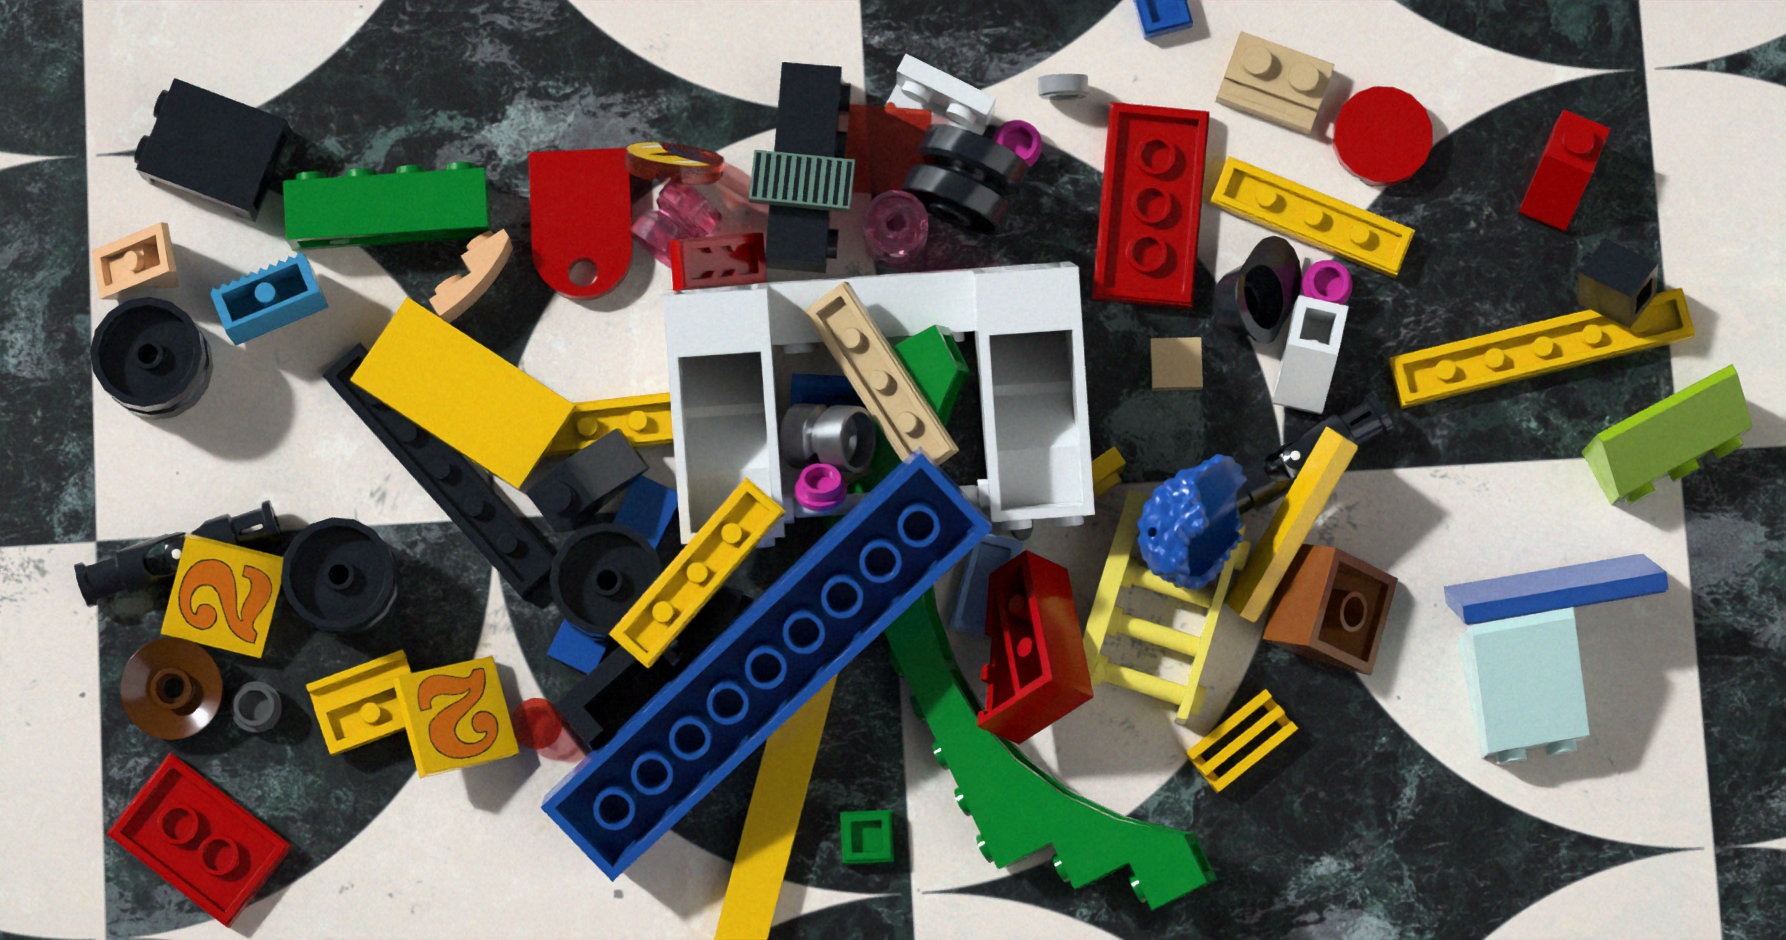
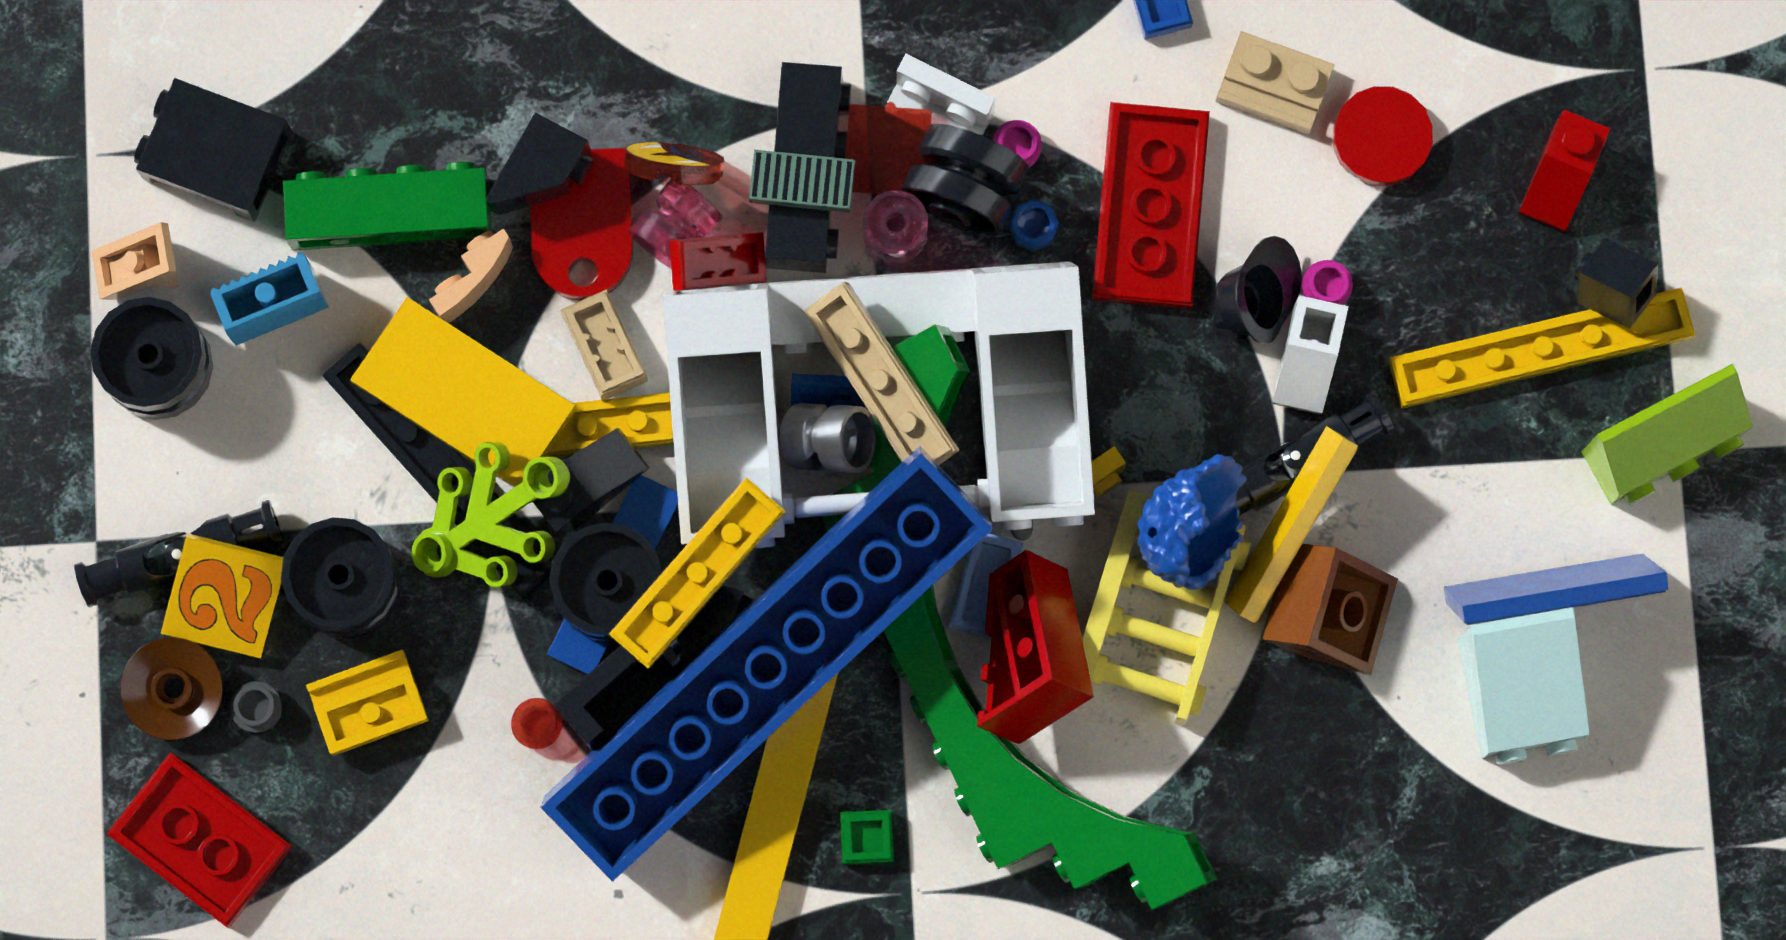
yellow tile [393,656,520,779] -> none
dark pink plate [795,463,847,512] -> none
light grey tile [1038,74,1089,100] -> none
tan tile [1150,337,1203,391] -> none
yellow tile [1185,689,1298,794] -> none
yellow tile [1209,156,1415,279] -> none
none -> lime plant [412,442,570,587]
none -> black slope [486,112,594,215]
none -> tan plate [561,290,648,402]
none -> blue tile [1008,199,1059,252]

